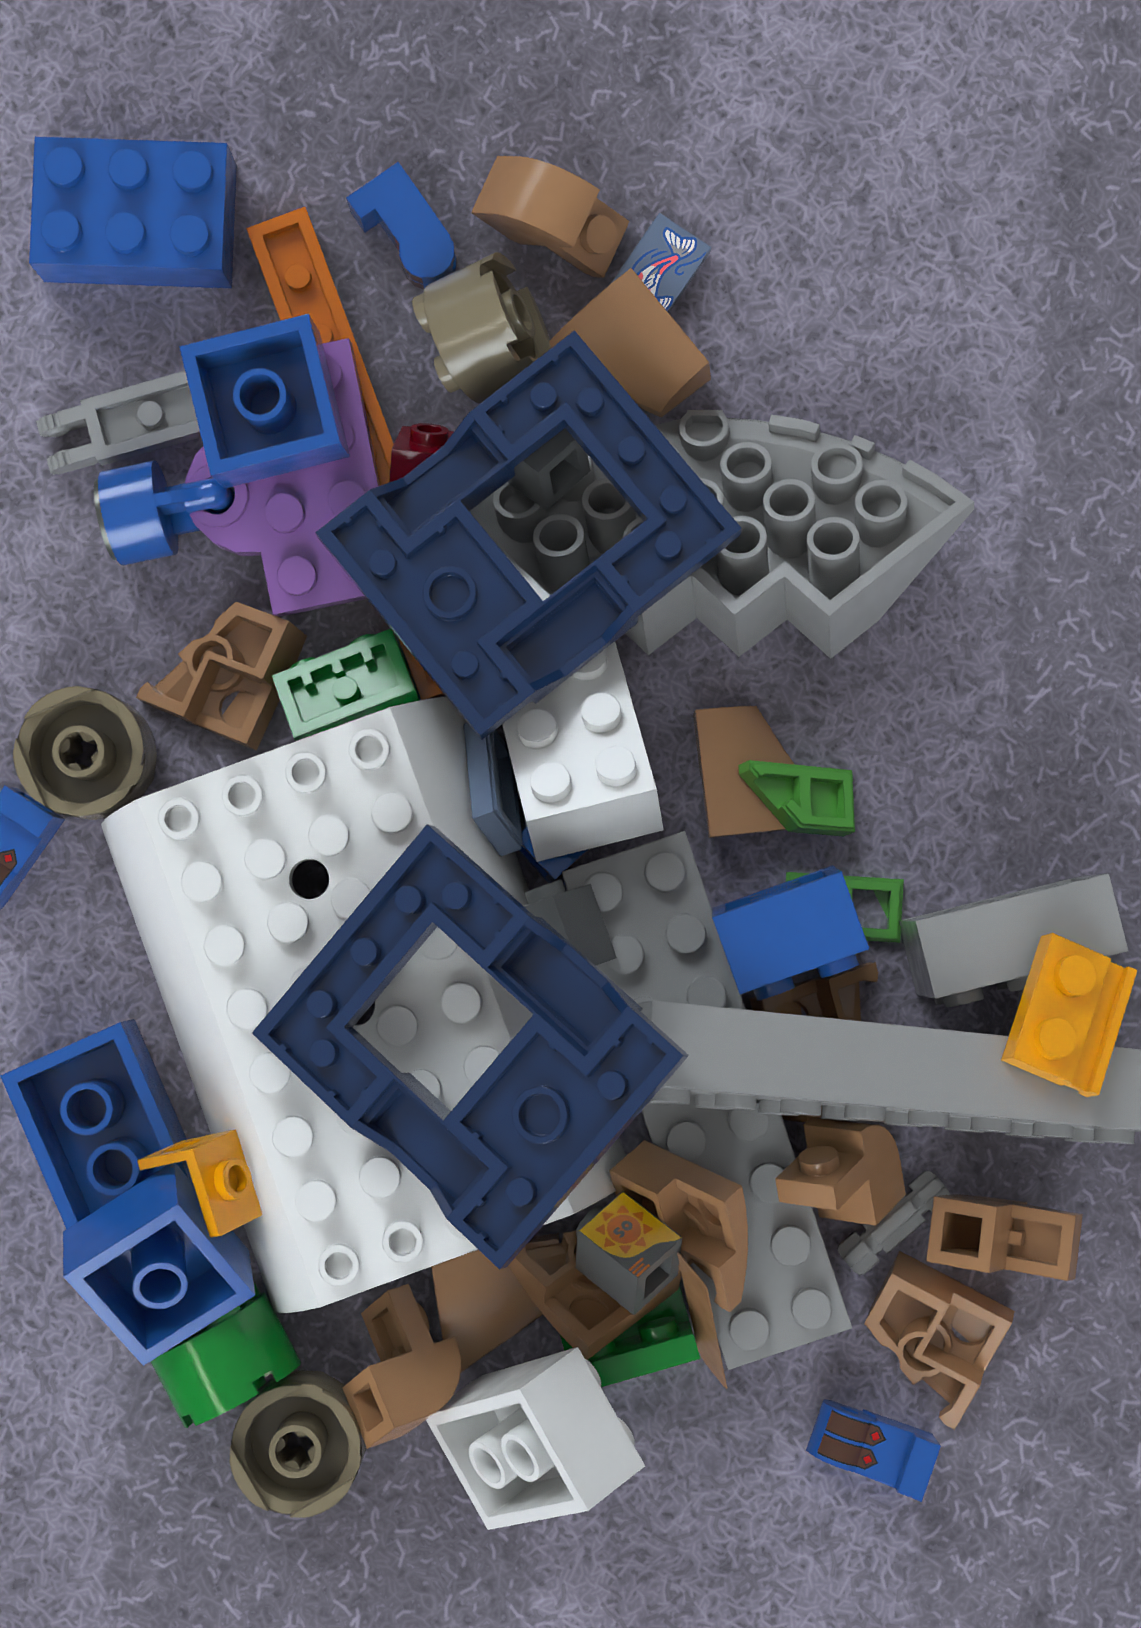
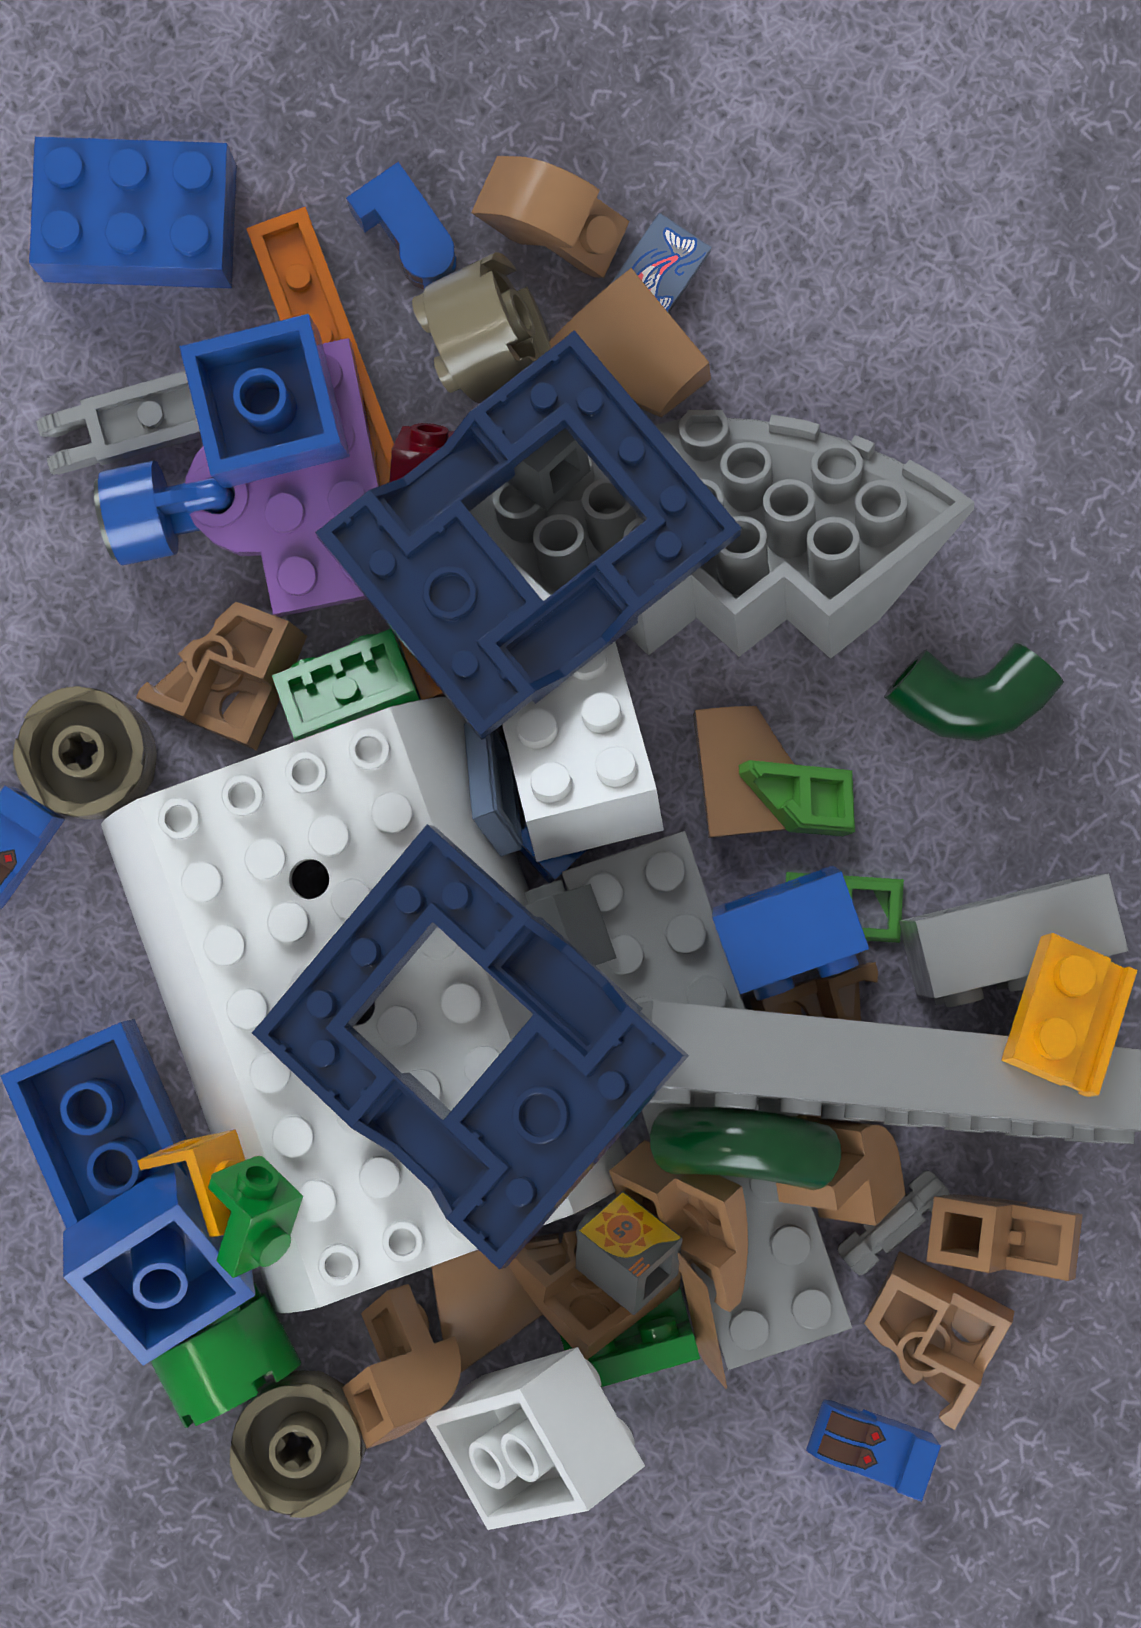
none -> green bracket [208,1156,303,1278]
none -> dark green cylinder [650,1107,841,1191]
none -> dark green cylinder [884,643,1064,741]

